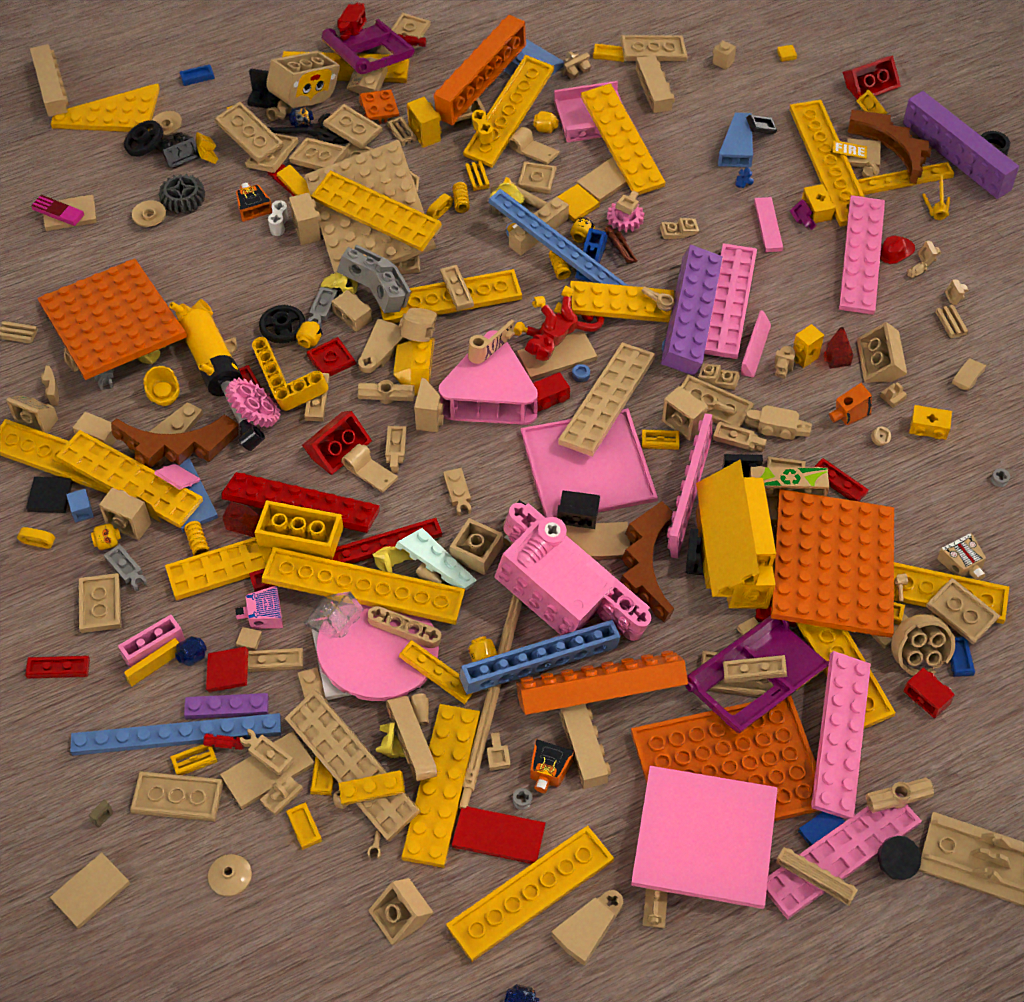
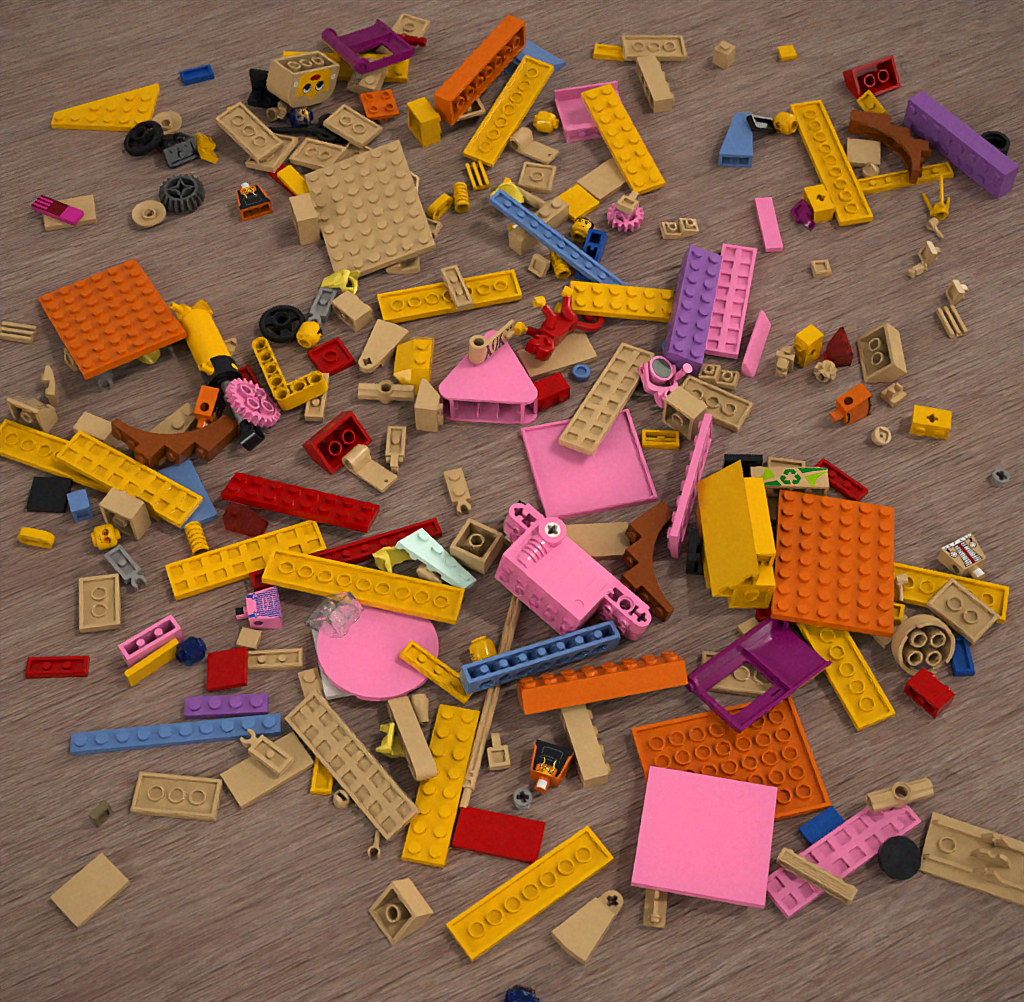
tan brick [30,44,69,117] -> none
yellow piece [143,366,180,406] -> none
bright pink piece [154,464,200,489] -> none
yellow tile [170,744,218,775] -> none
red axle [203,733,245,750] -> none
tan dish [208,854,252,897] -> none
yellow brick [254,500,344,560] -> none
tan hips [260,774,303,816] -> none
white axle [268,201,289,236] -> none
yellow tile [286,802,322,850] -> none
yellow plate [311,170,442,251] -> none
red hinge [337,3,367,40] -> none
light grey brick [337,245,411,313] -> none
yellow plate [339,770,405,806] -> none
tan beam [368,606,441,648] -> none
tan tile [387,116,417,146] -> none
tan brick [399,308,437,342] -> none
yellow axle [472,109,494,144] -> none
black bracket [557,490,600,529] -> none
tan hips [561,51,591,80] -> none
copper piece [605,226,637,263] -> none
tan plate [641,286,674,311] -> none
tan plate [698,393,735,415] -> none
tan hinge [713,422,767,452] -> none
tan tile [723,655,787,683] -> none
blue plant [735,167,754,188] -> none
tan hinge [744,405,812,440] -> none
bright pink plate [811,651,871,820] -> none
yellow sticker [833,140,867,159] -> none
bright pink plate [839,195,885,315] -> none
red piece [880,235,915,264] -> none
tan slope [952,358,986,391] -> none
none -> orange torso [194,385,226,430]
none -> tan tile [528,253,551,278]
none -> bright pink piece [638,356,692,408]
none -> yellow head [773,111,798,135]
none -> tan tile [810,259,832,278]
none -> tan gear [814,360,838,383]
none -> tan hand [926,217,945,240]

